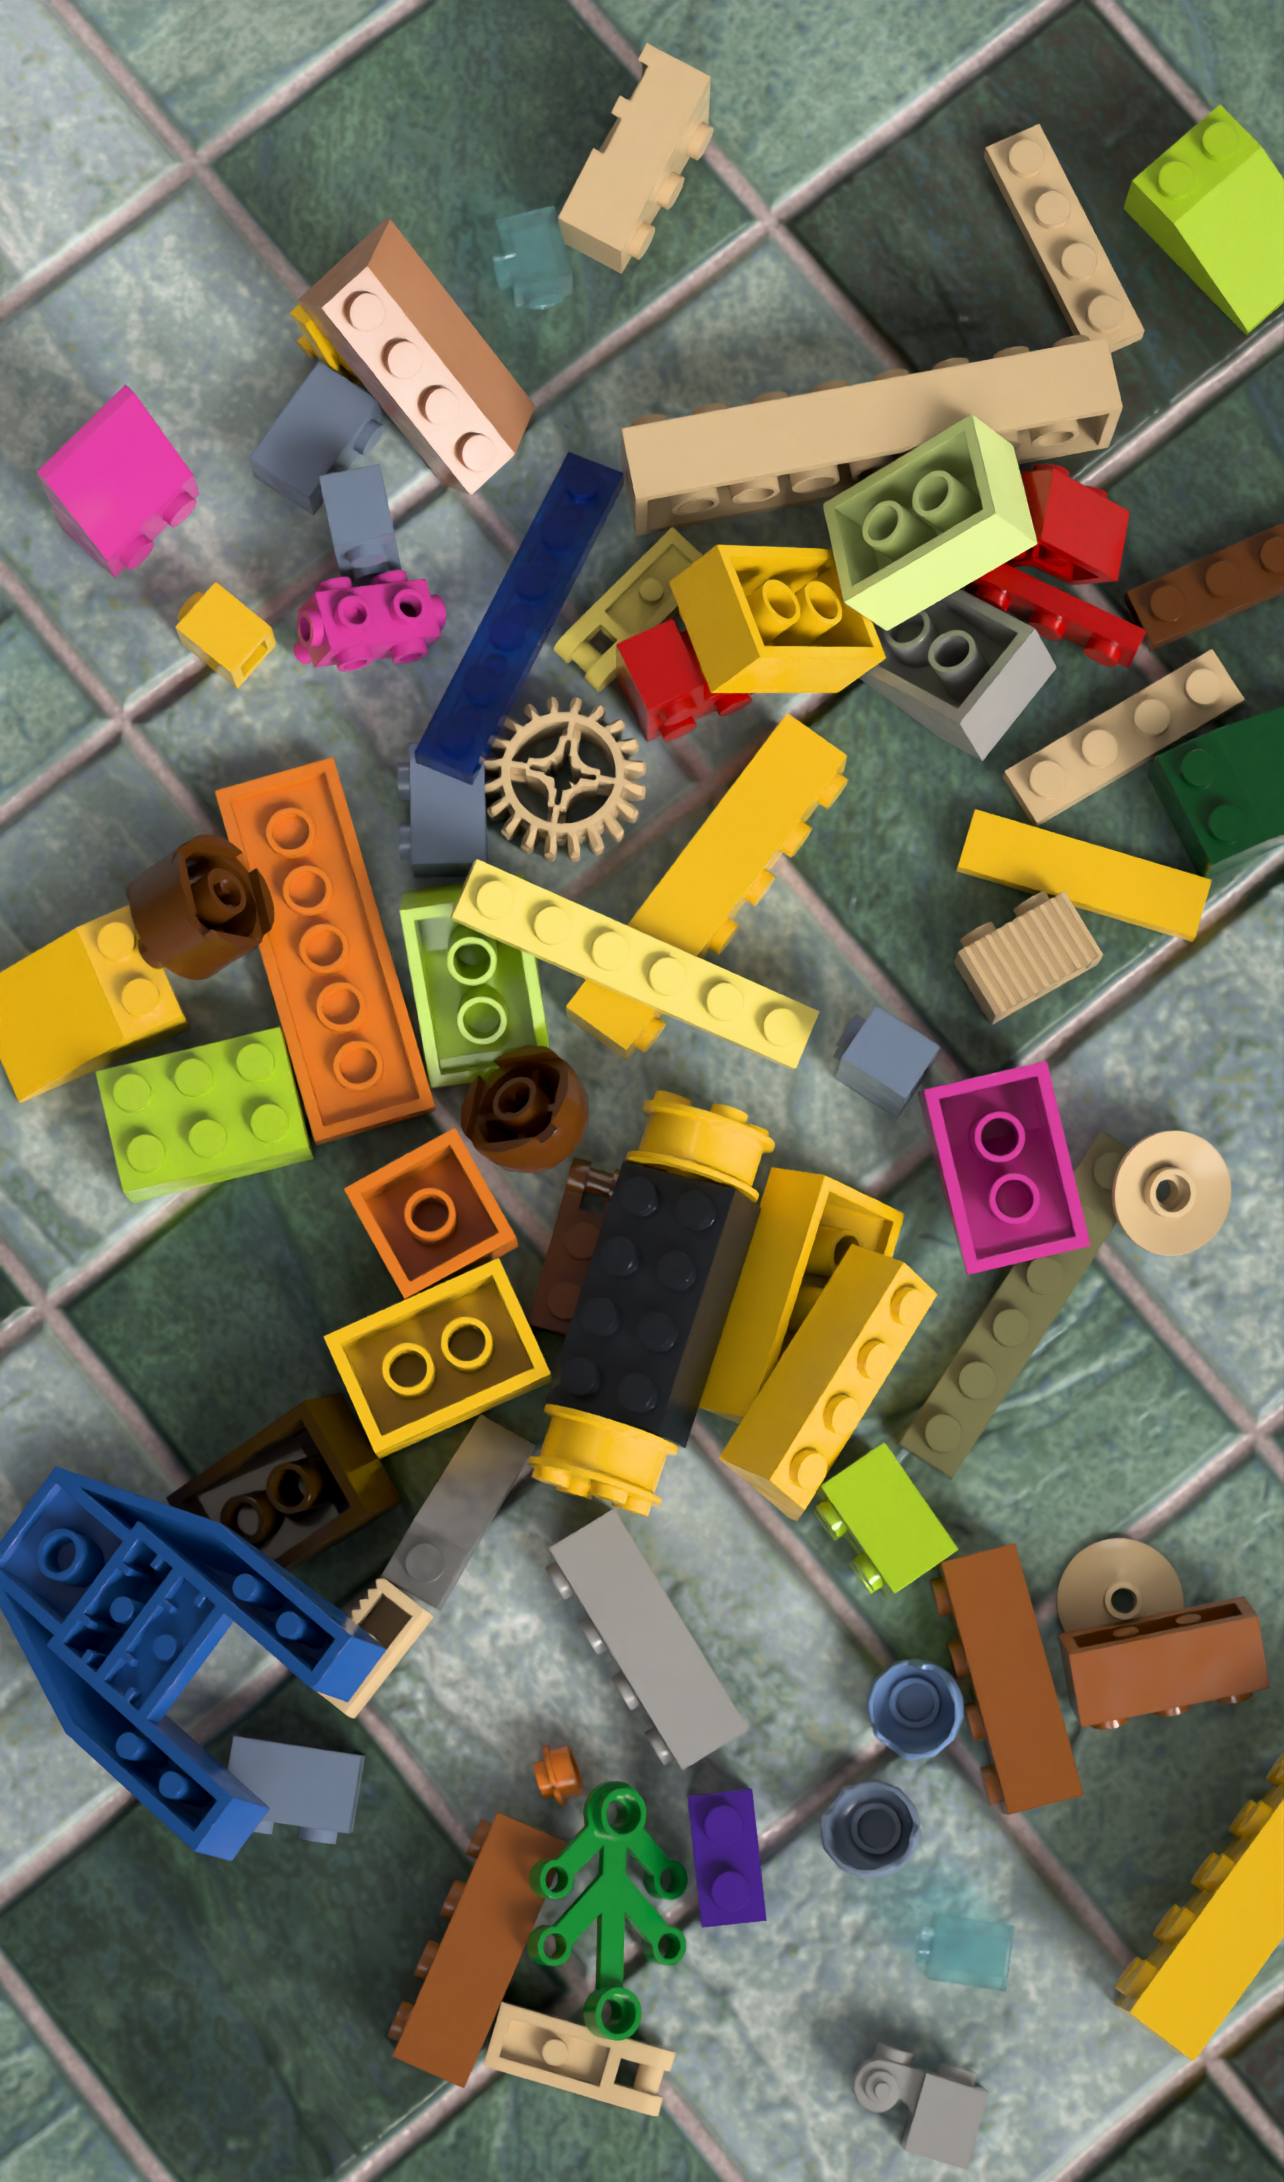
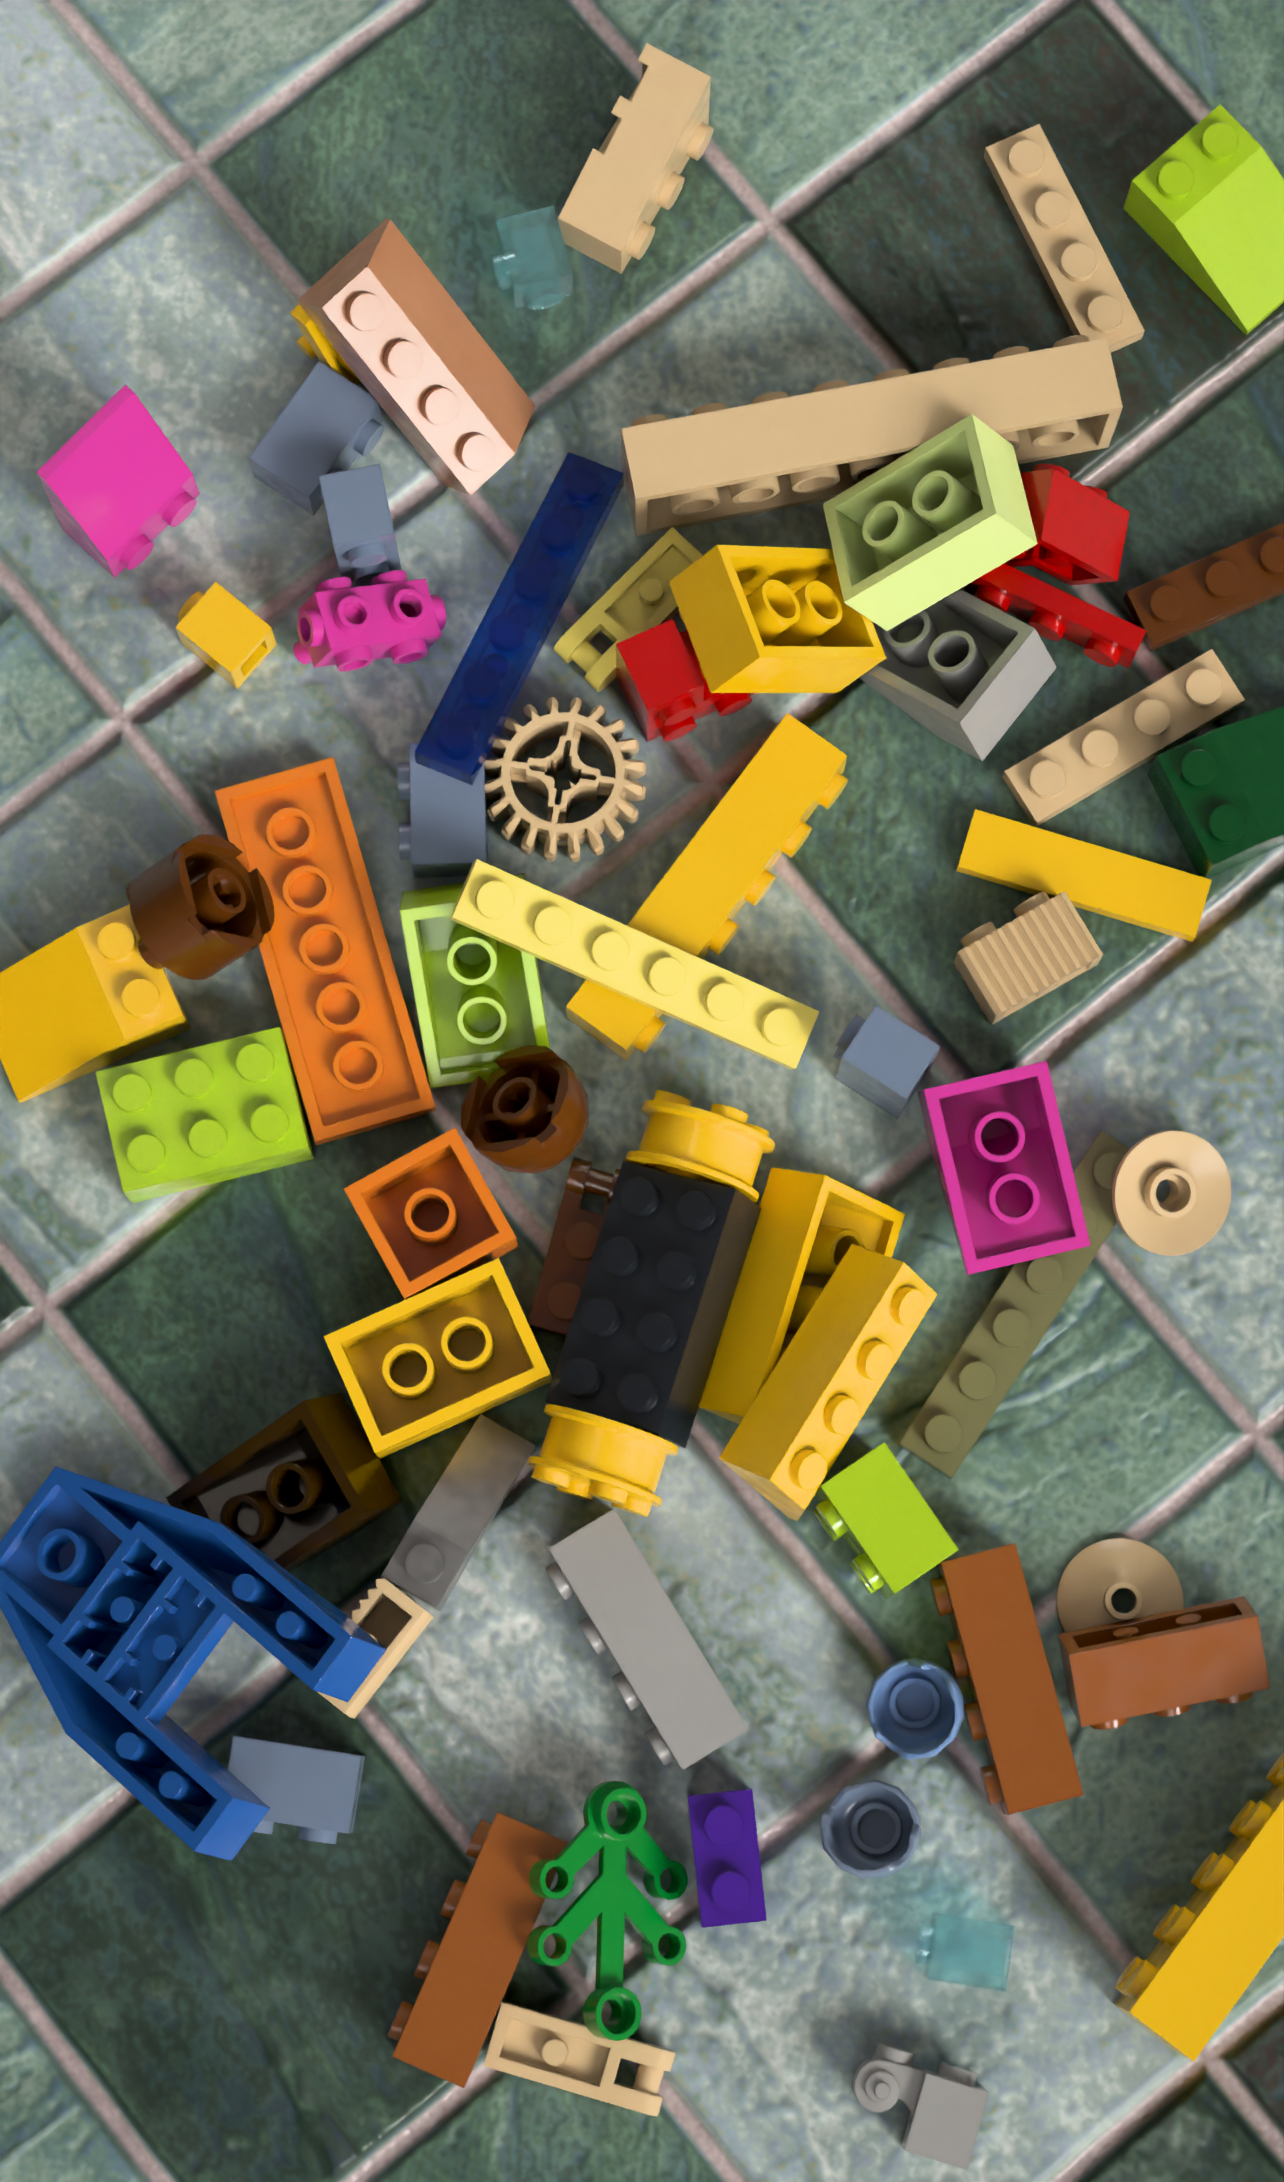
orange plate [533,1744,584,1806] -> none

